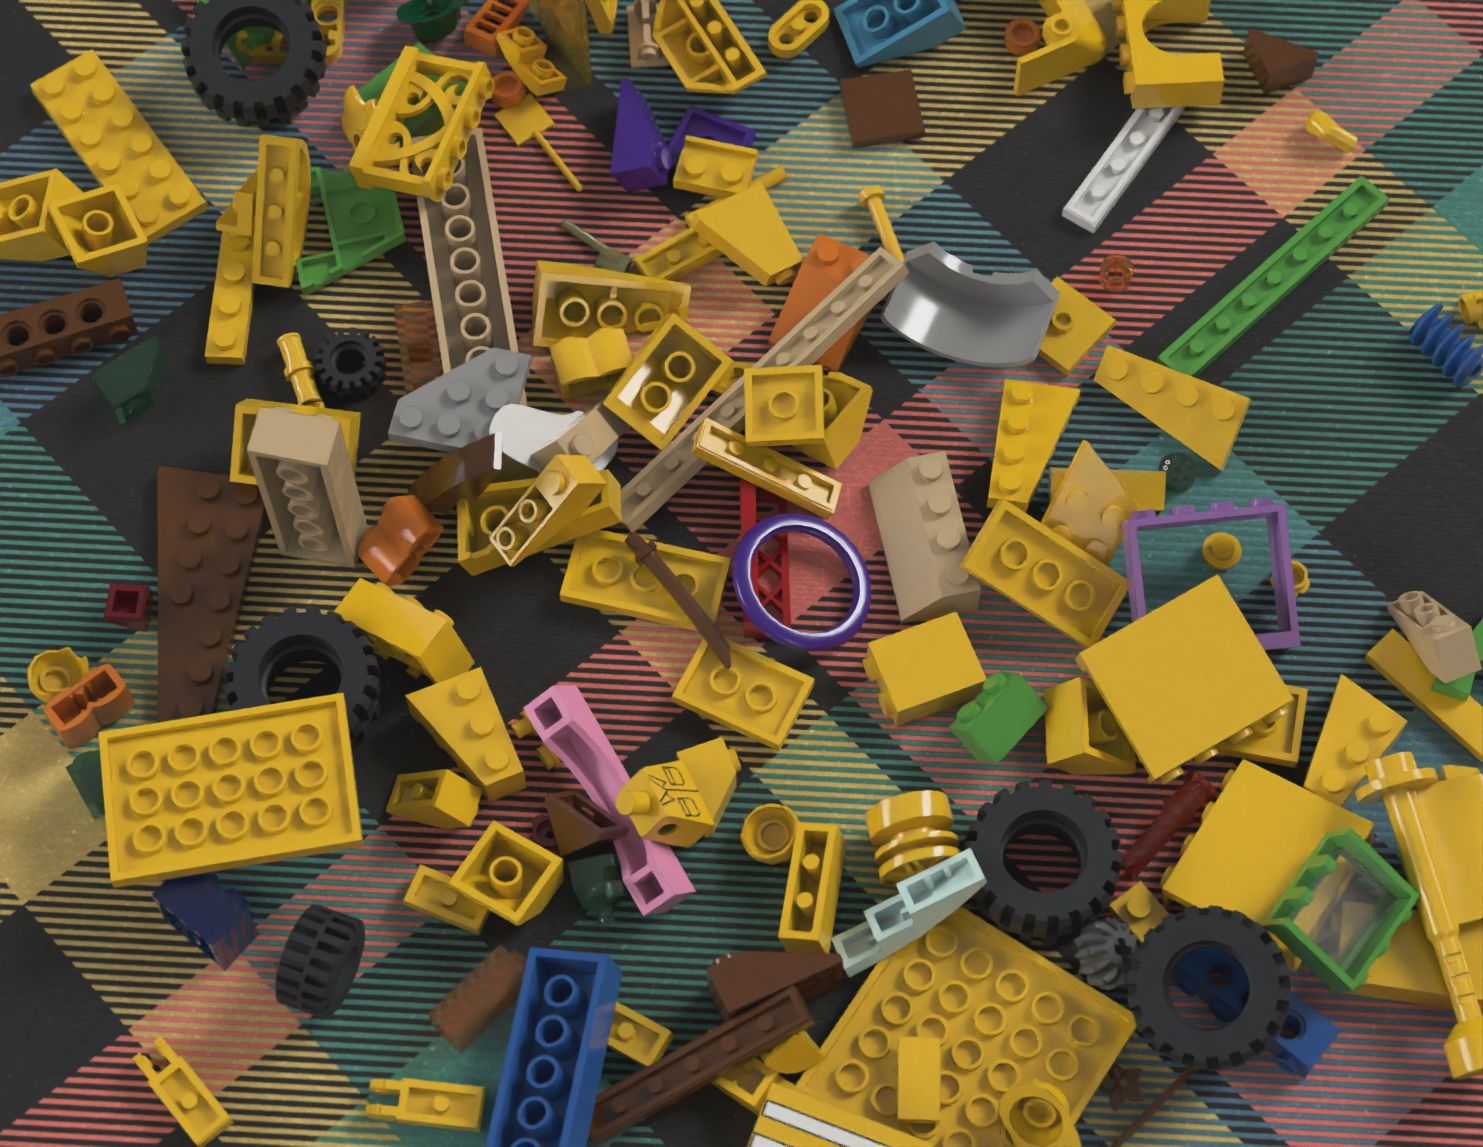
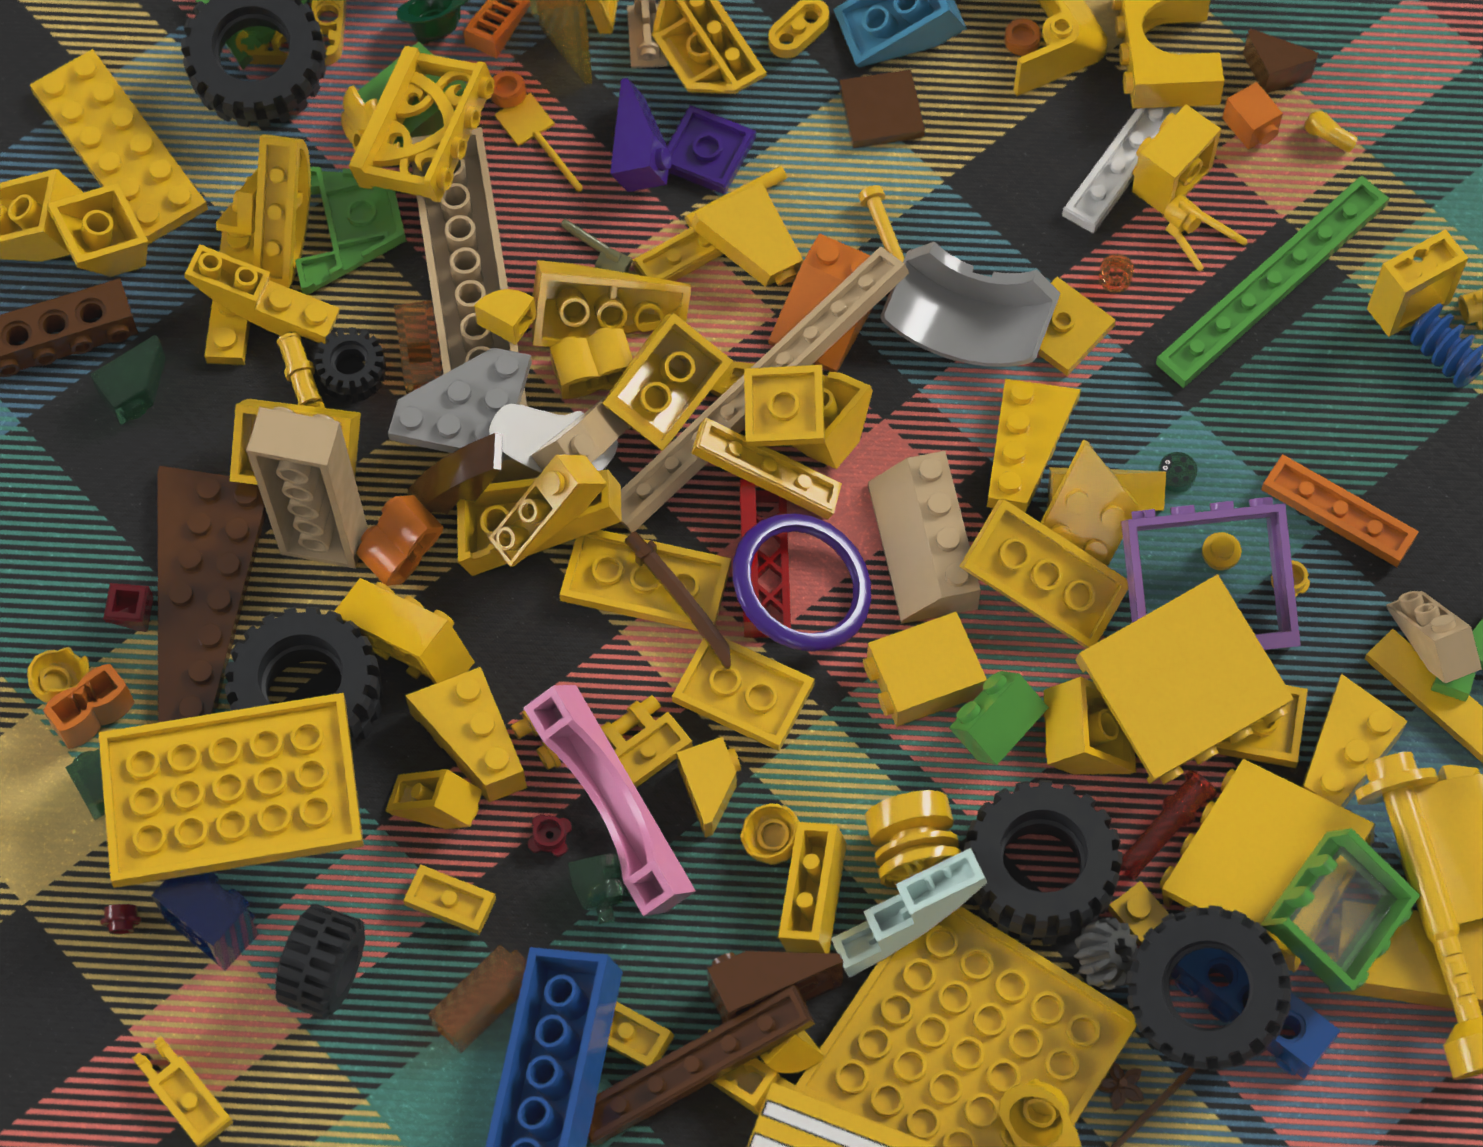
yellow hinge [364,1078,487,1133] -> none
yellow slope [448,820,563,926] -> none
yellow slope [496,26,567,96] -> none
reddish brown slope [545,790,630,857] -> none
yellow torso [616,761,715,848] -> none
yellow plate [673,135,758,198] -> none
yellow tile [897,1036,941,1124] -> none
yellow wing [1094,345,1251,471] -> none
none -> dark red plate [100,904,141,935]
none -> yellow slope [184,244,340,344]
none -> yellow brick [474,289,537,345]
none -> yellow plate [601,695,693,788]
none -> yellow brick [1132,104,1221,215]
none -> yellow plant [1163,195,1248,271]
none -> orange brick [1222,82,1283,150]
none -> orange plate [1261,454,1419,567]
none -> yellow window [1367,229,1468,337]

